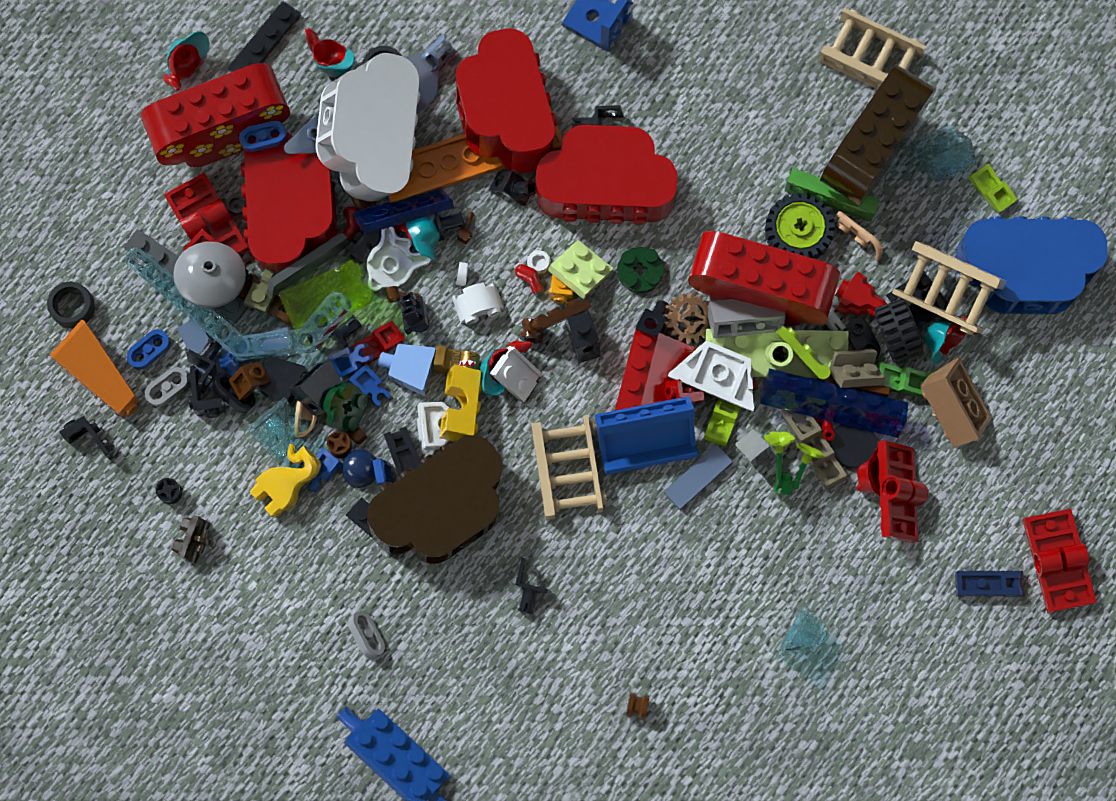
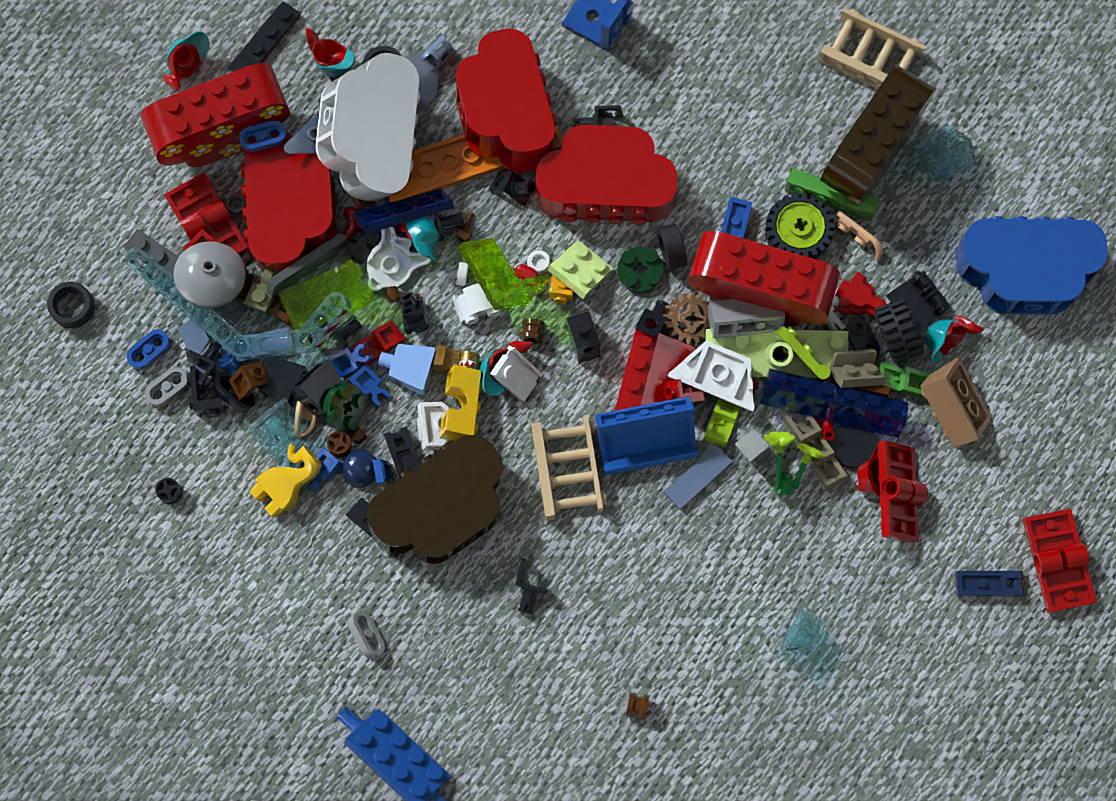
orange slope [50,320,139,419] -> none
black bracket [60,416,114,461] -> none
dark brown hips [171,515,214,563] -> none
reddish brown plate [526,298,592,334] -> none
tan fence [892,241,1007,335] -> none
lime slope [968,163,1018,213] -> none
none -> clear neon green bracket [458,238,551,310]
none -> black tyre [657,223,687,271]
none -> blue plate [721,197,752,238]

